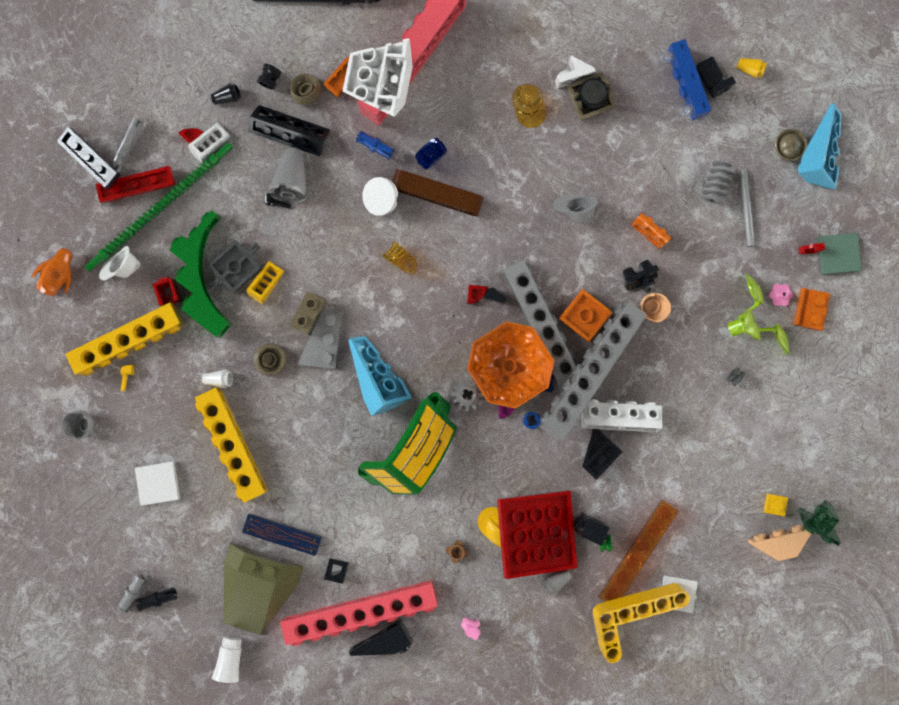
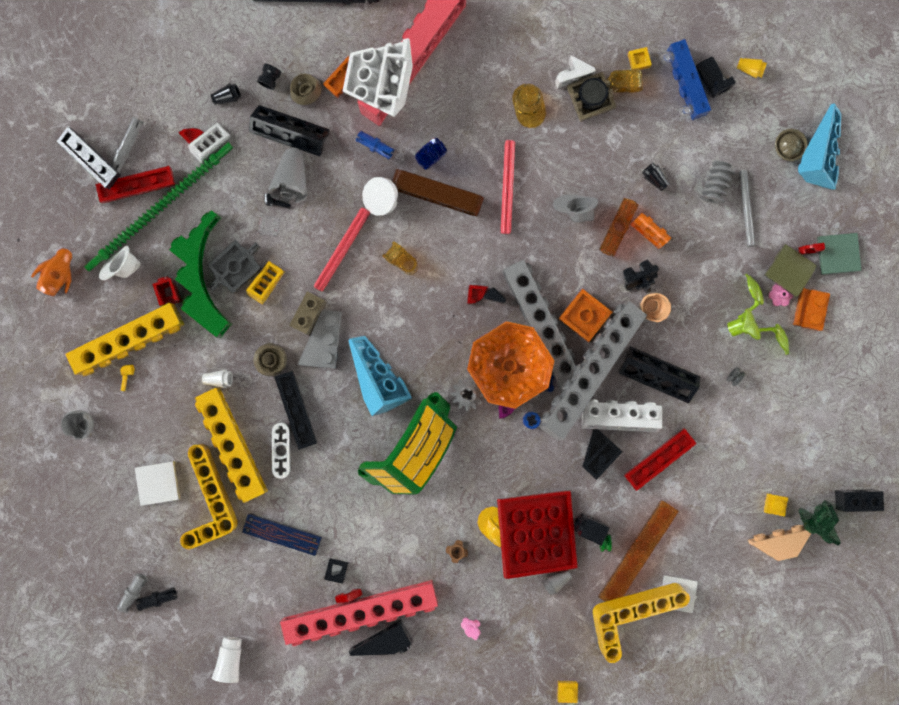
olive wedge [224,543,304,635] -> none
none -> yellow beam [180,444,238,550]
none -> white beam [272,422,291,479]
none -> black plate [274,371,318,450]
none -> coral axle [314,207,370,292]
none -> red tile [335,588,363,603]
none -> coral axle [501,140,515,234]
none -> yellow plate [557,681,578,703]
none -> clear orange piece [599,198,639,257]
none -> clear yellow piece [607,69,643,93]
none -> black fence [619,346,700,404]
none -> red plate [623,428,697,491]
none -> yellow plate [628,47,652,72]
none -> black cone [642,162,670,191]
none -> olive slope [764,244,817,297]
none -> black brick [835,489,884,512]

